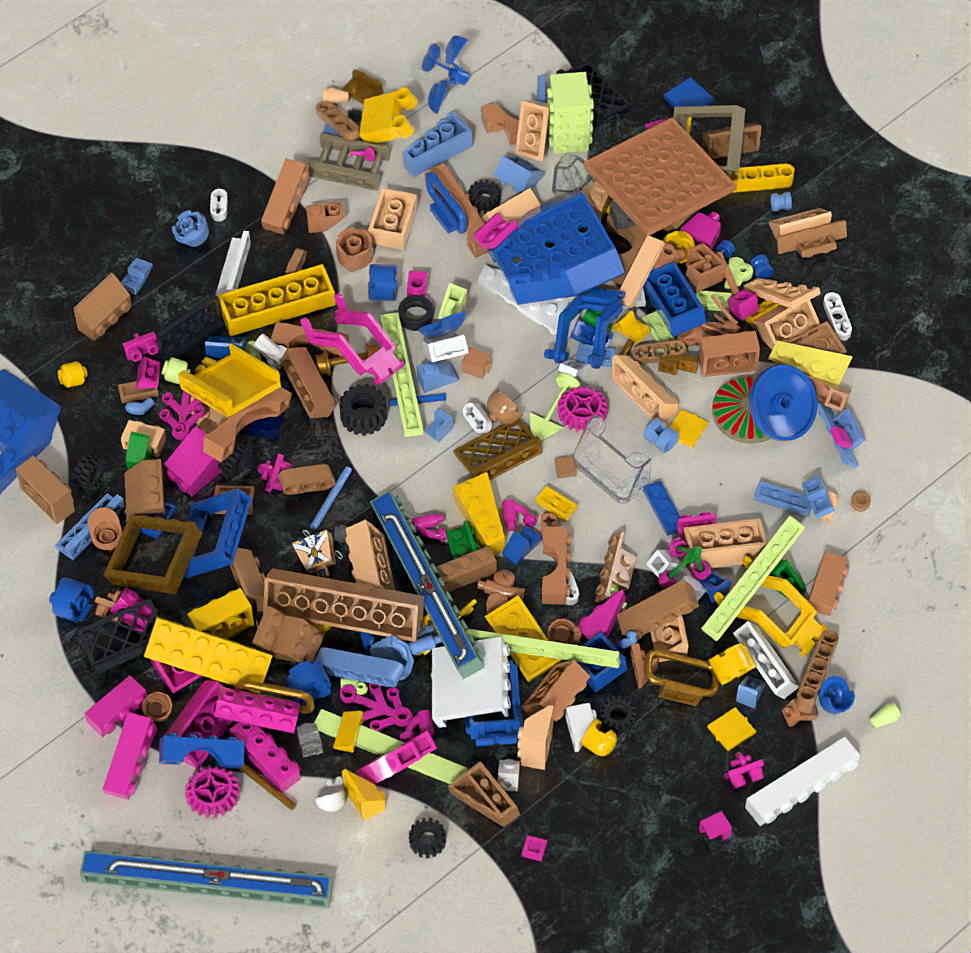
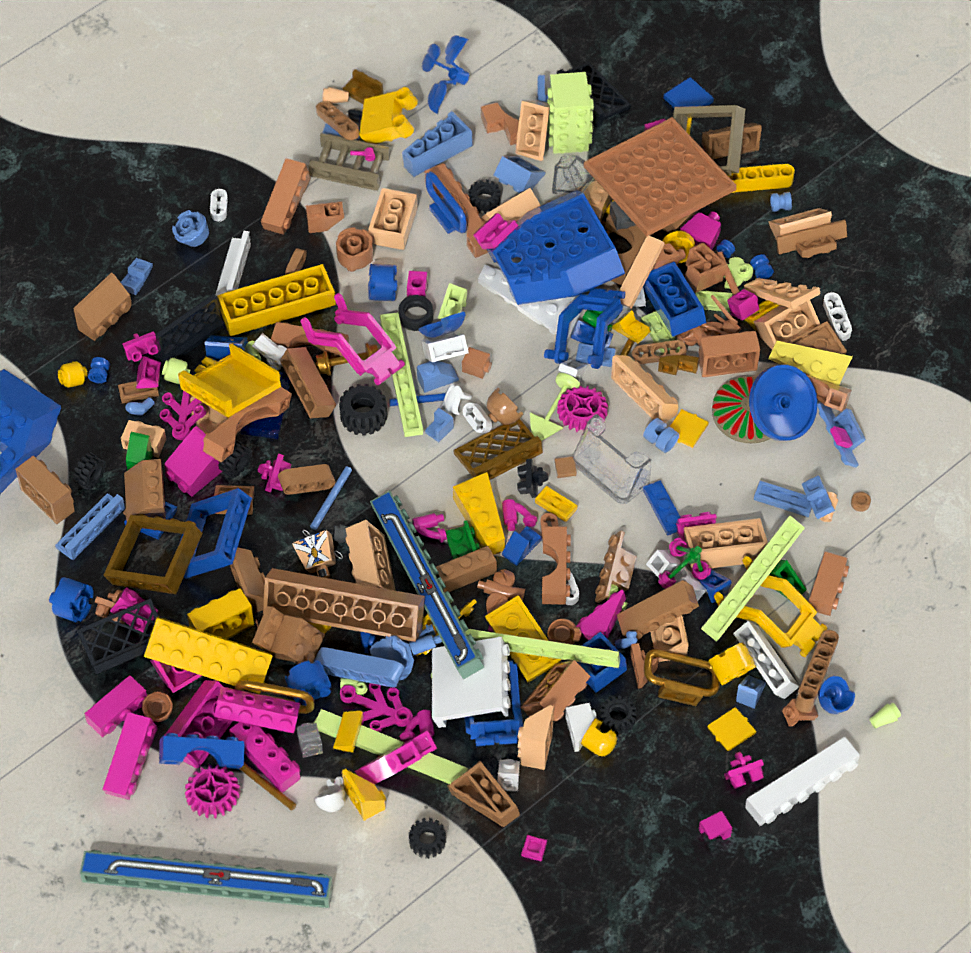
nougat piece [88,507,122,552] -> none
none -> blue wheel [88,357,110,383]
none -> white piece [439,383,472,424]
none -> black hips [517,458,548,498]

